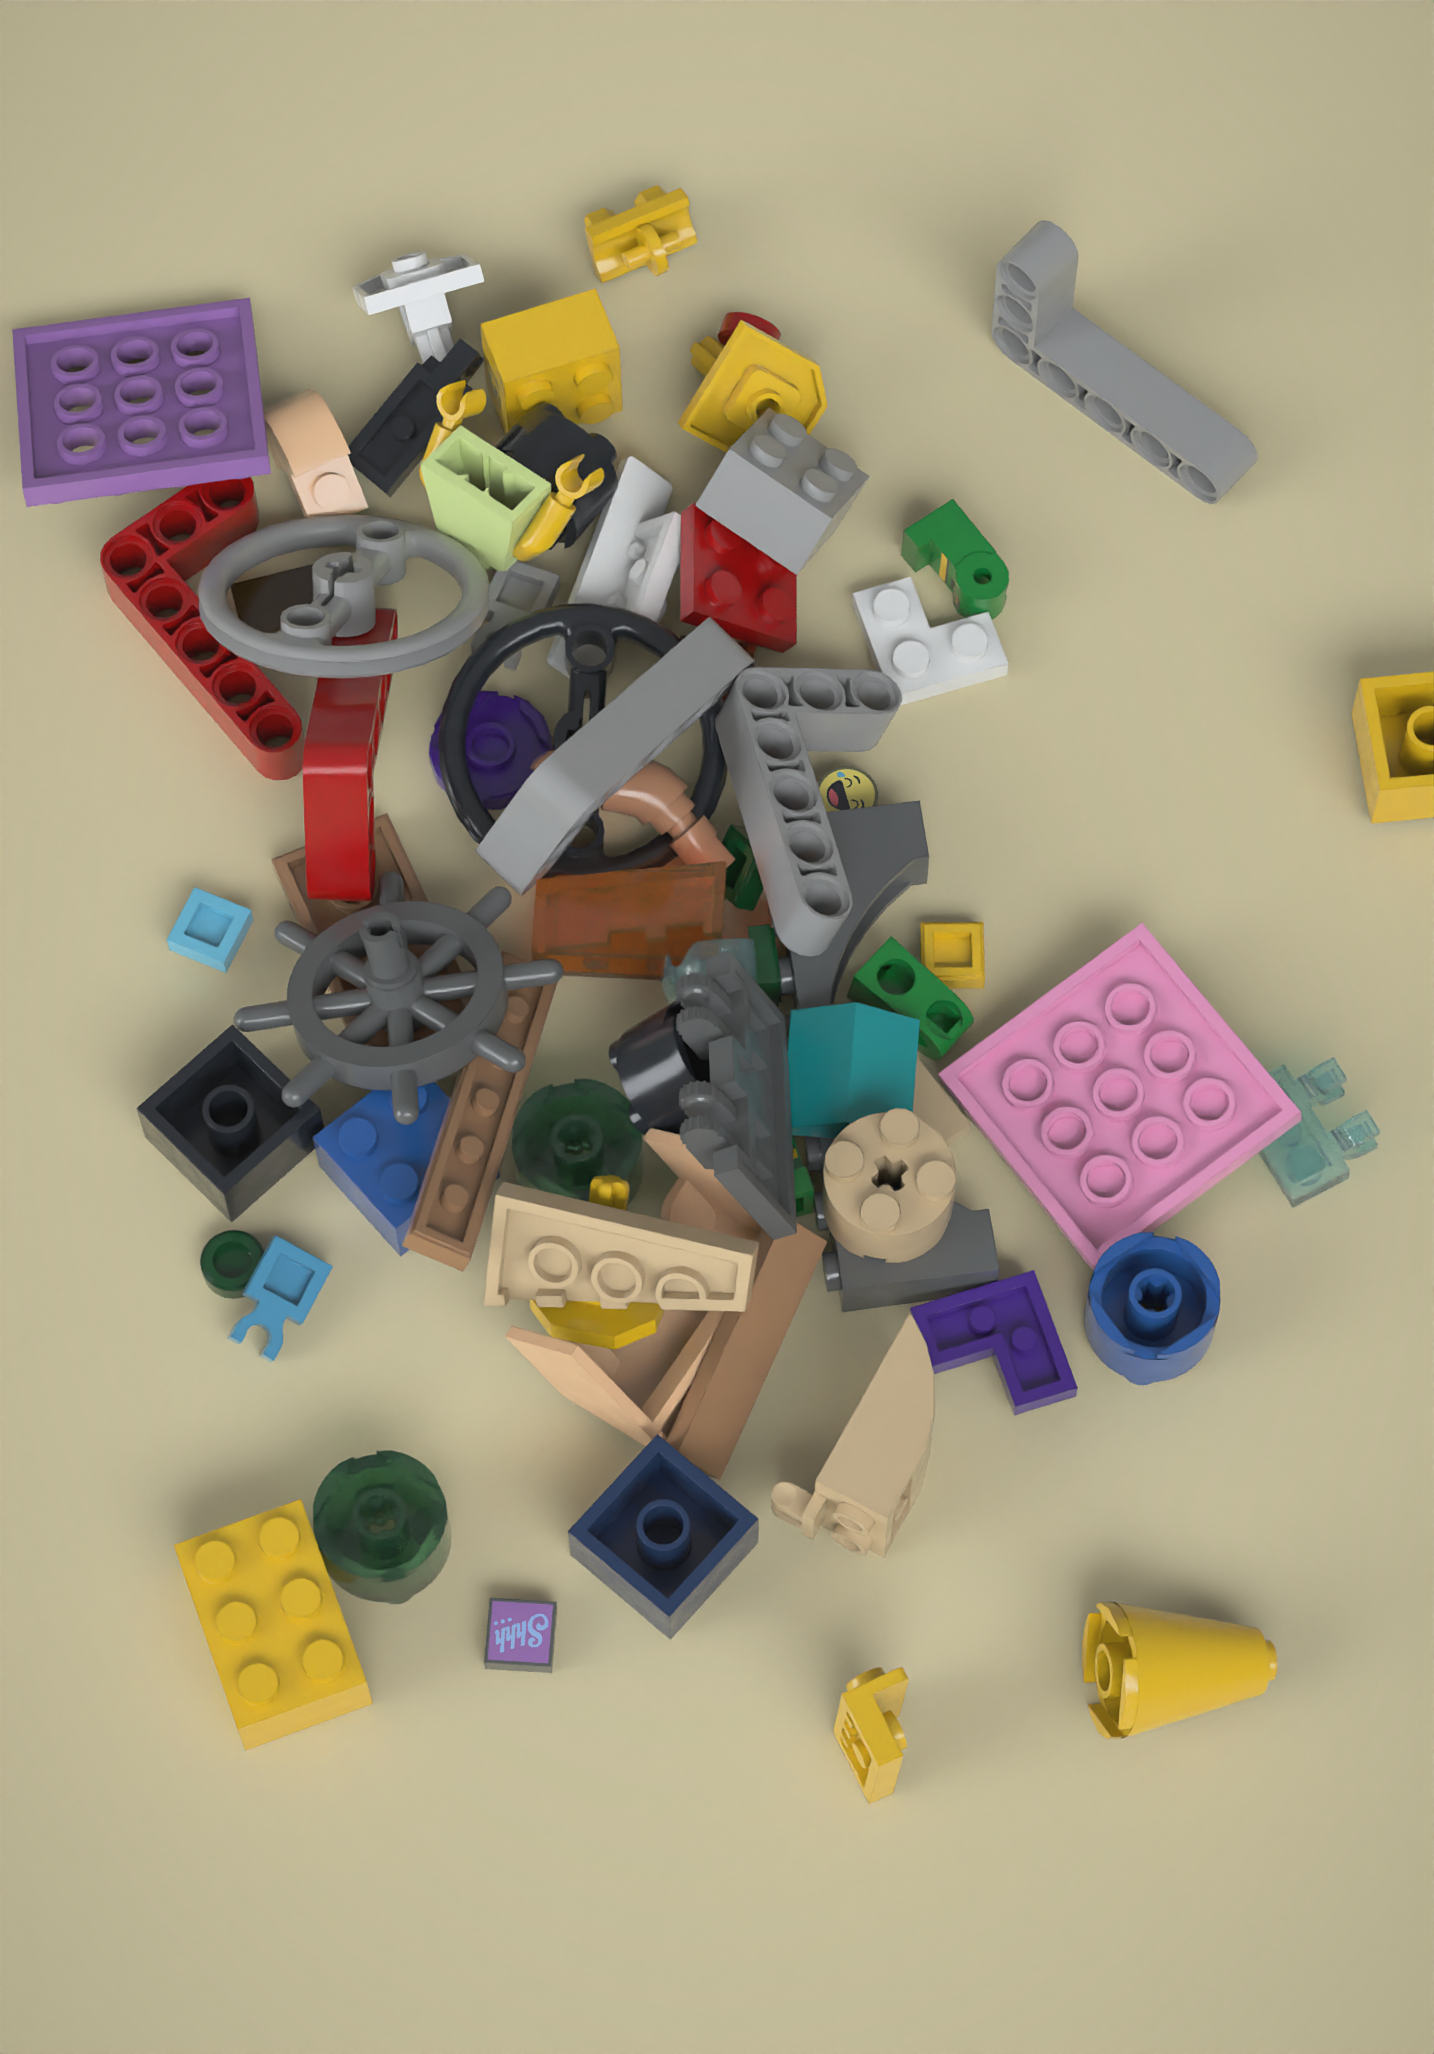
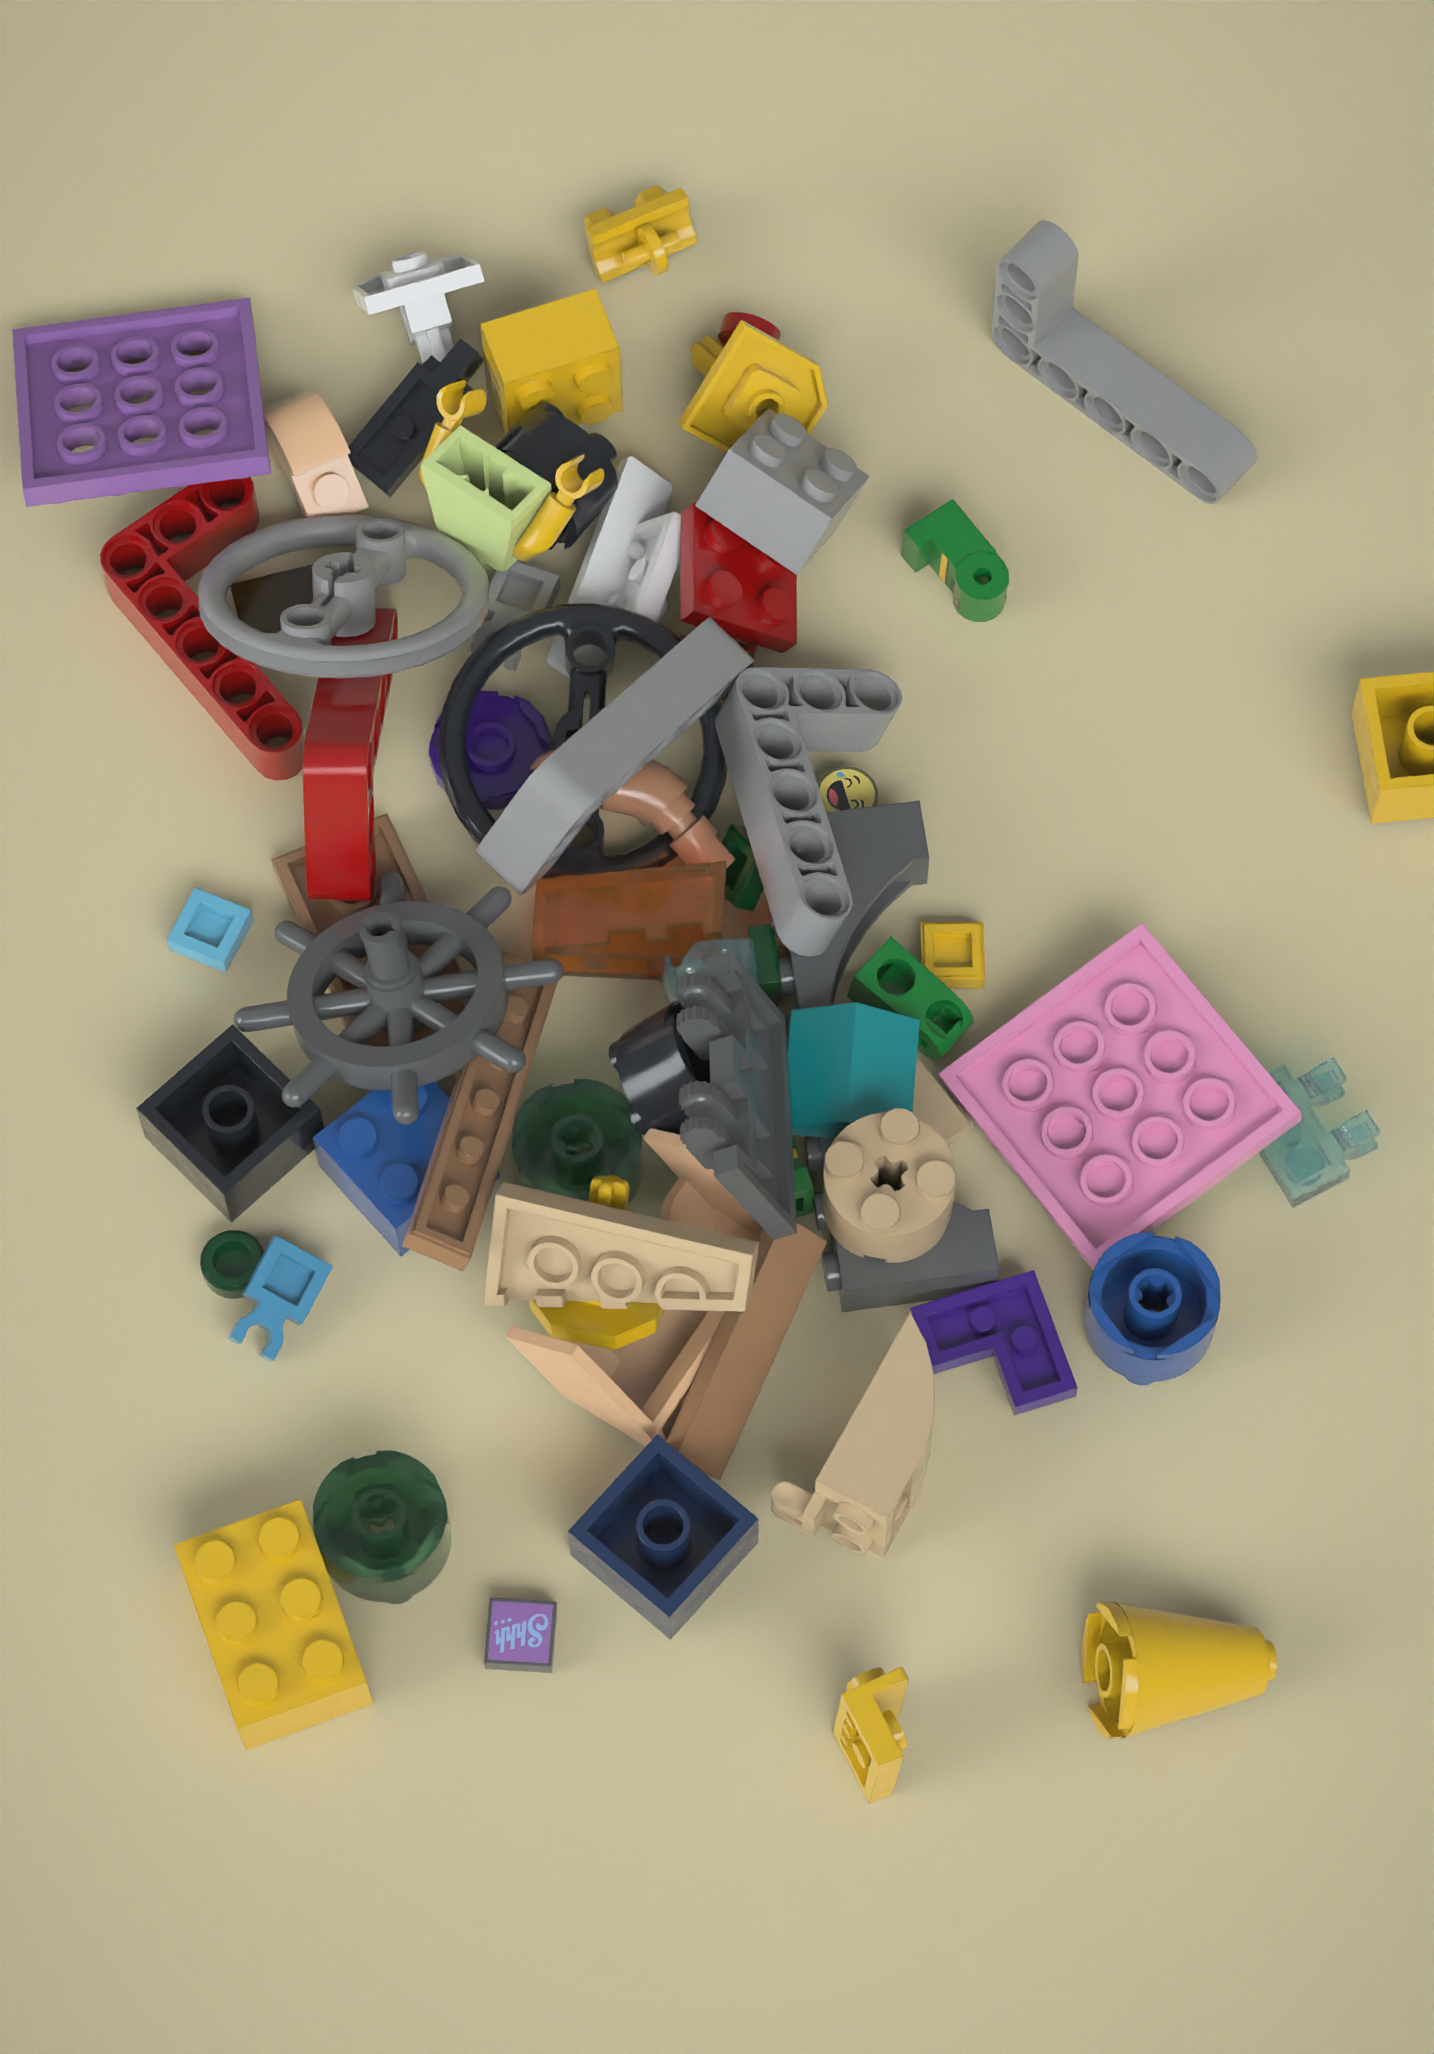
white plate [852,577,1009,706] -> none

